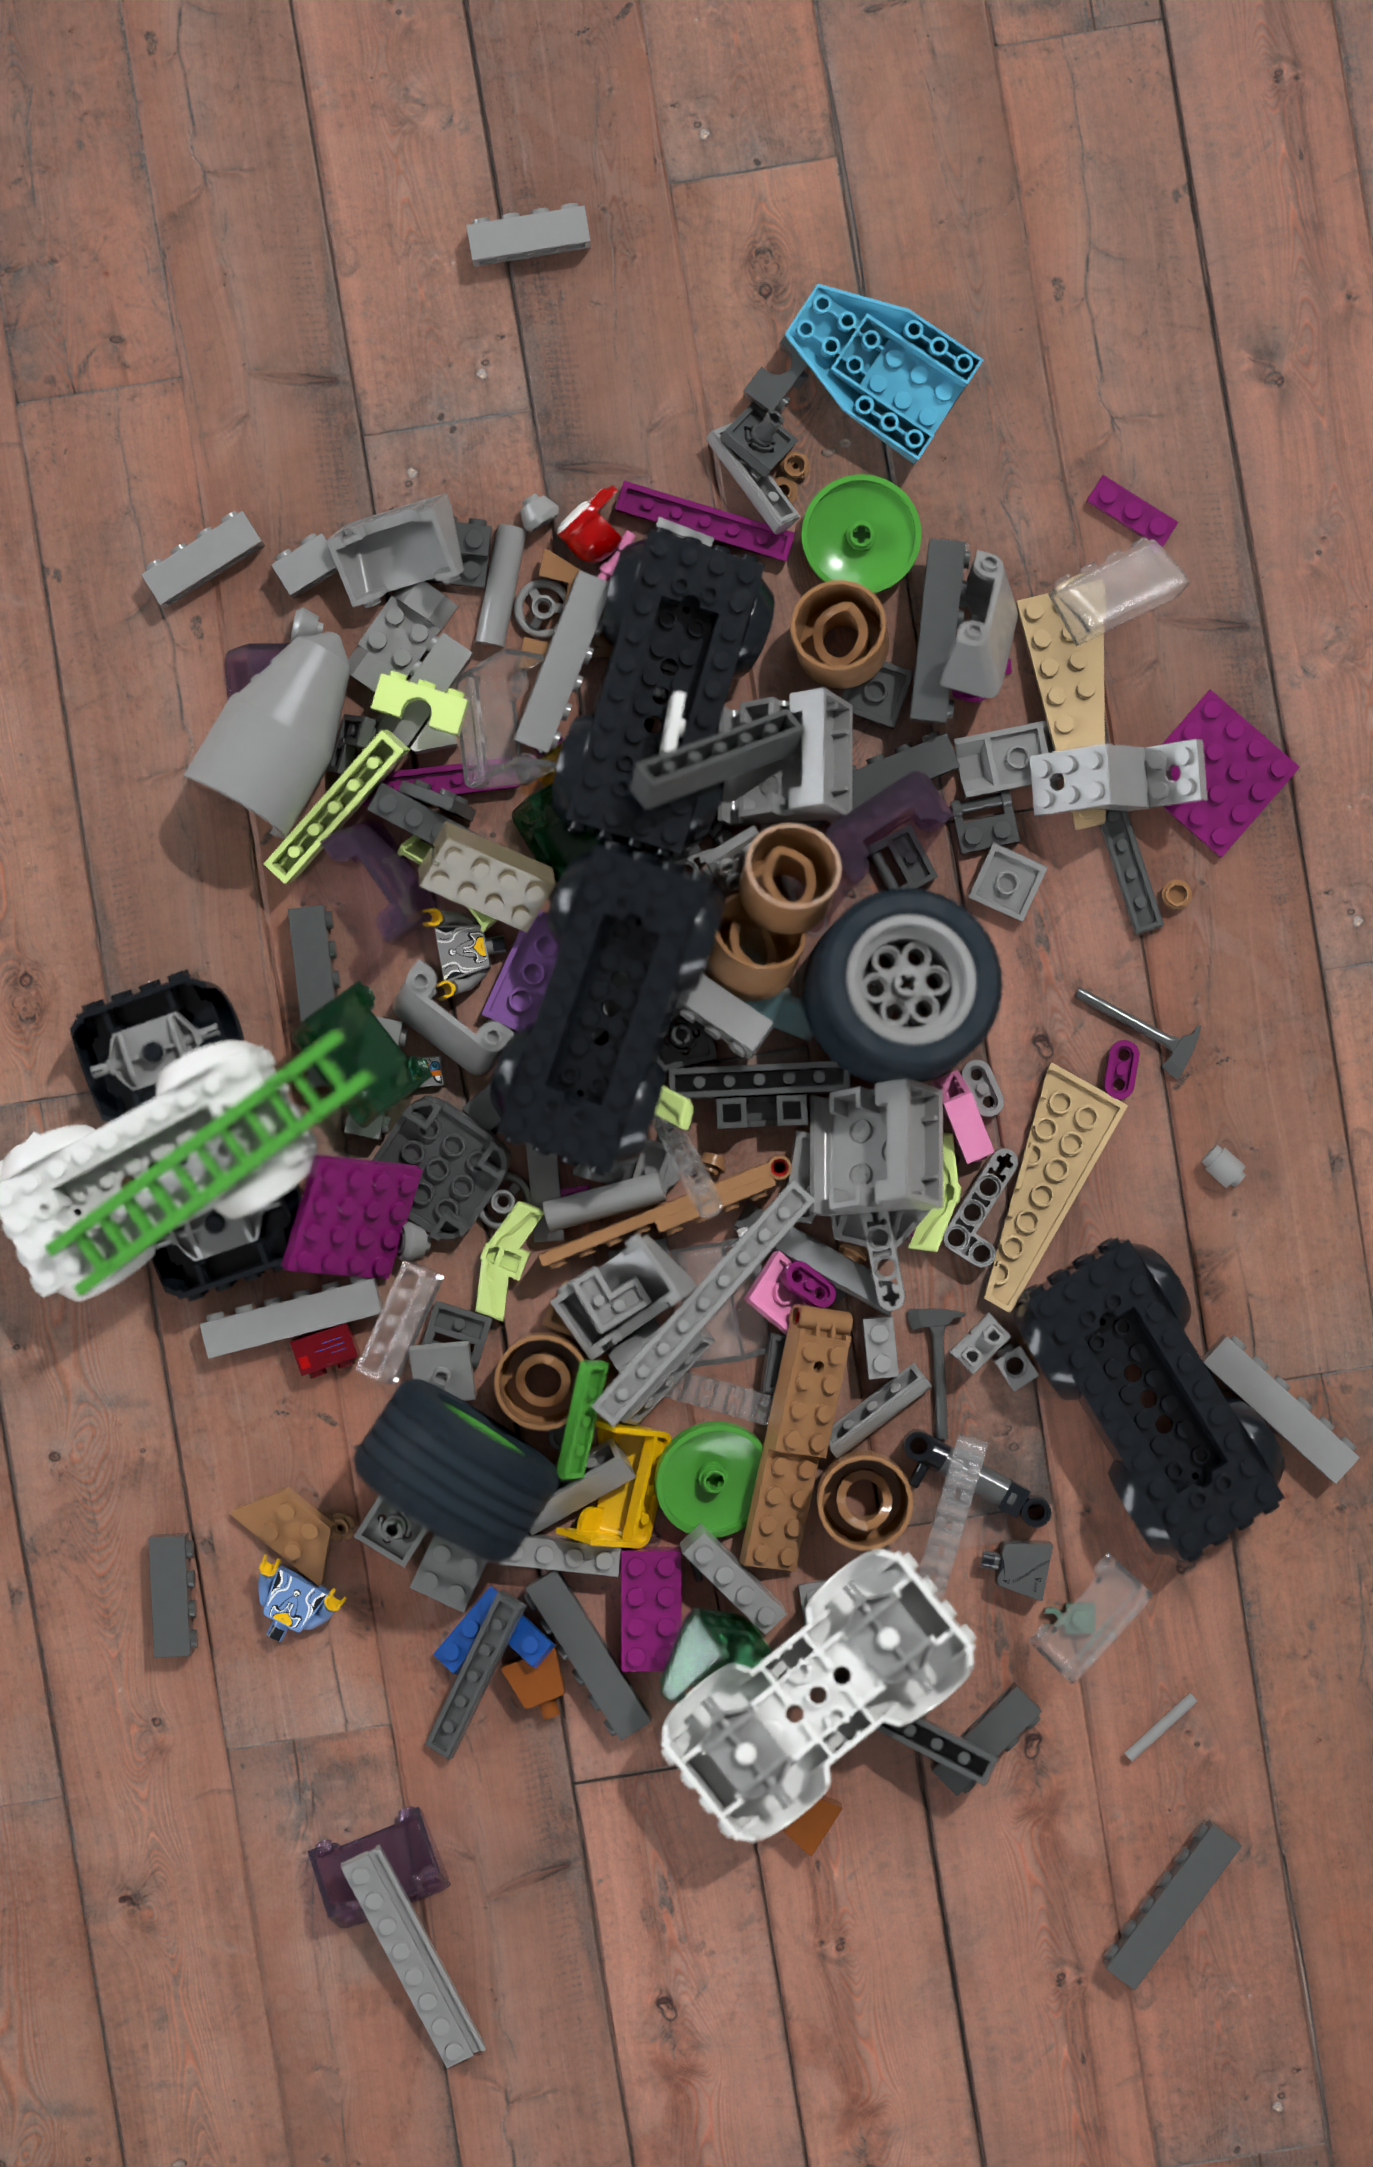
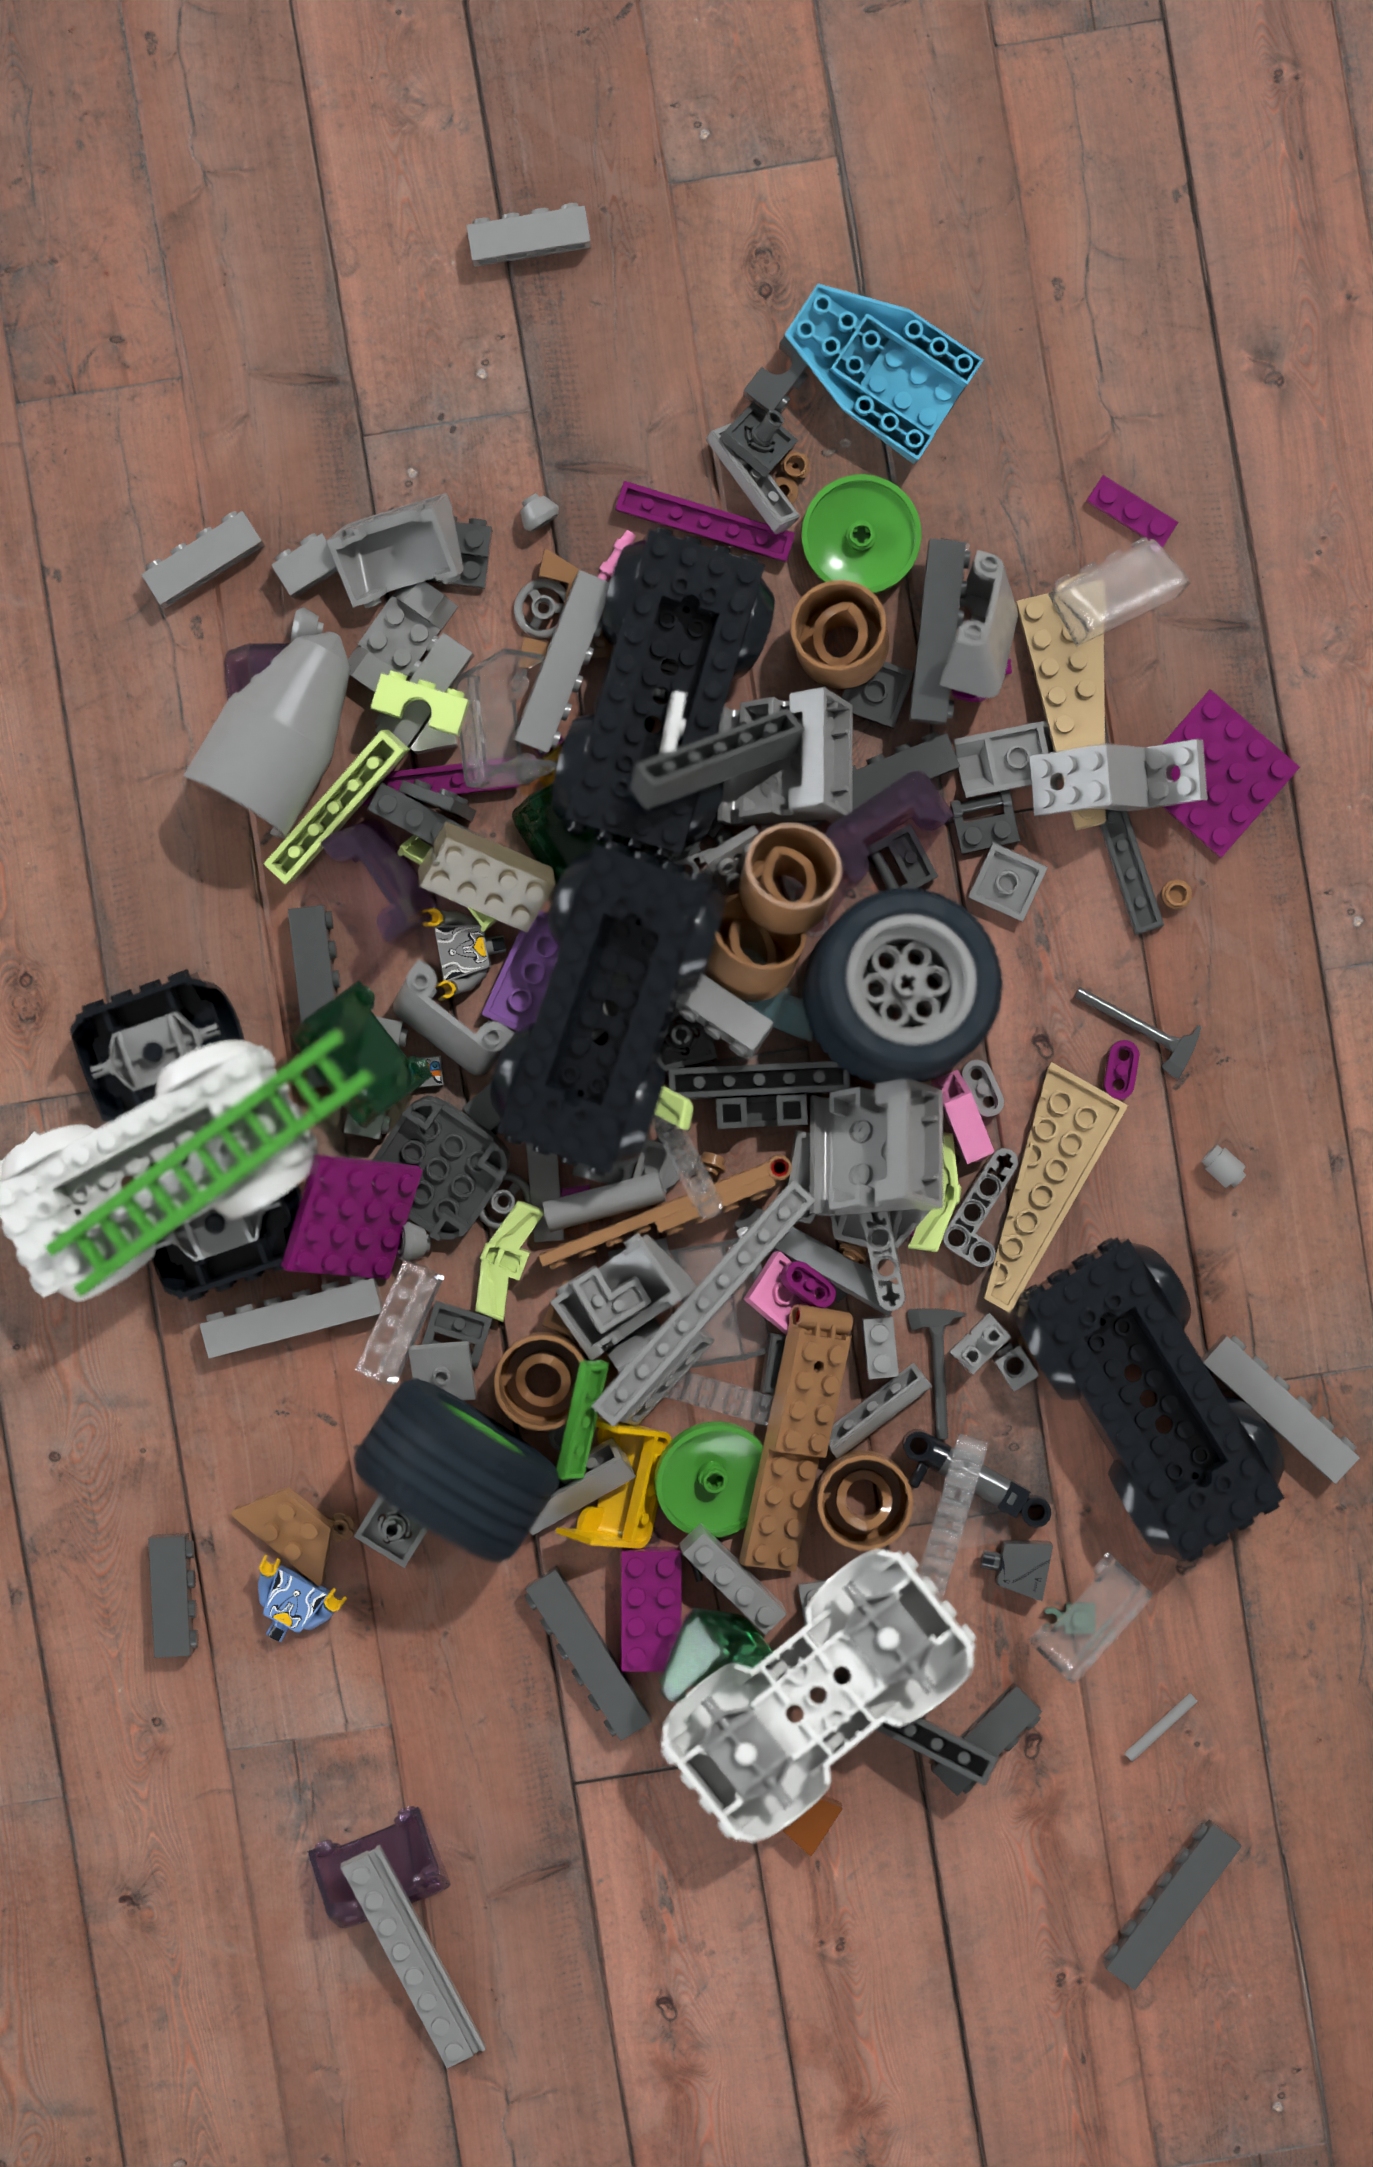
dark red brick [290,1322,361,1379] -> none
dark grey plate [327,714,376,775] -> none
light grey plate [410,1534,488,1613] -> none
dark grey tile [425,1590,527,1760] -> none
blue plate [433,1586,556,1675] -> none
light grey brick [475,524,527,648] -> none
light grey brick [499,1533,622,1577] -> none
dark orange torso [501,1643,565,1720] -> none
red piece [557,485,623,563] -> none
tile [656,517,714,548] -> none

